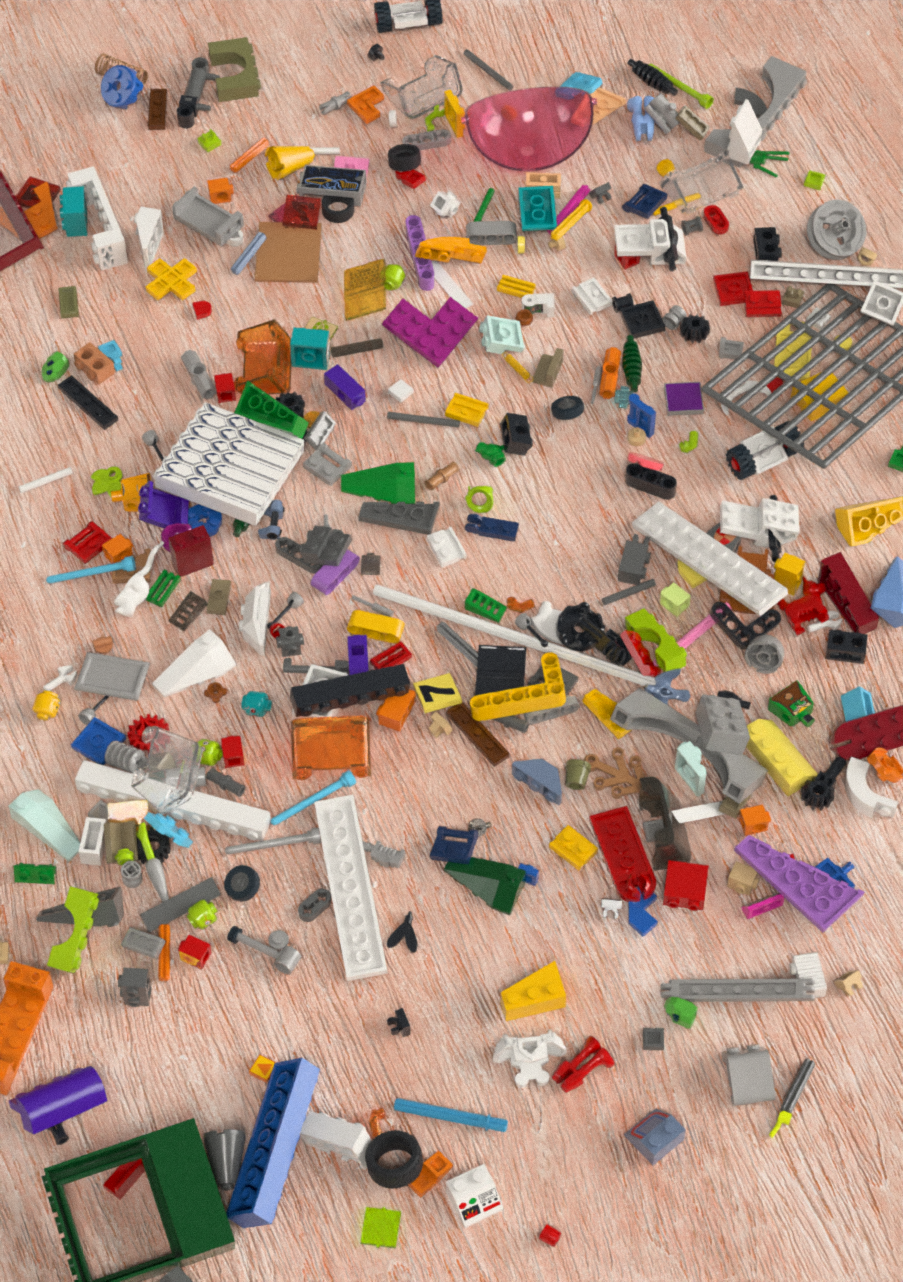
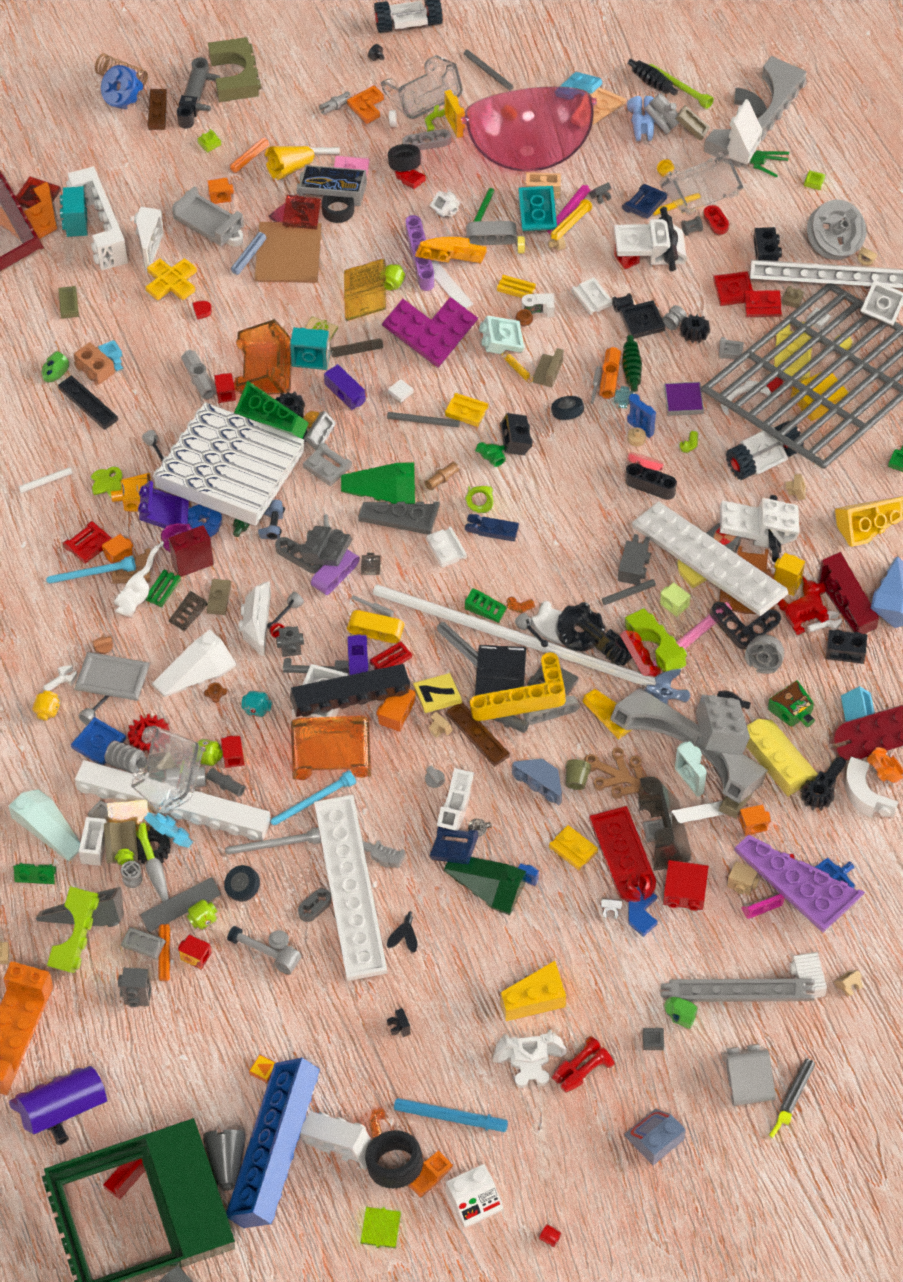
none -> light grey plate [425,766,445,788]
none -> white arch [437,768,474,831]
none -> tan tile [786,474,806,500]

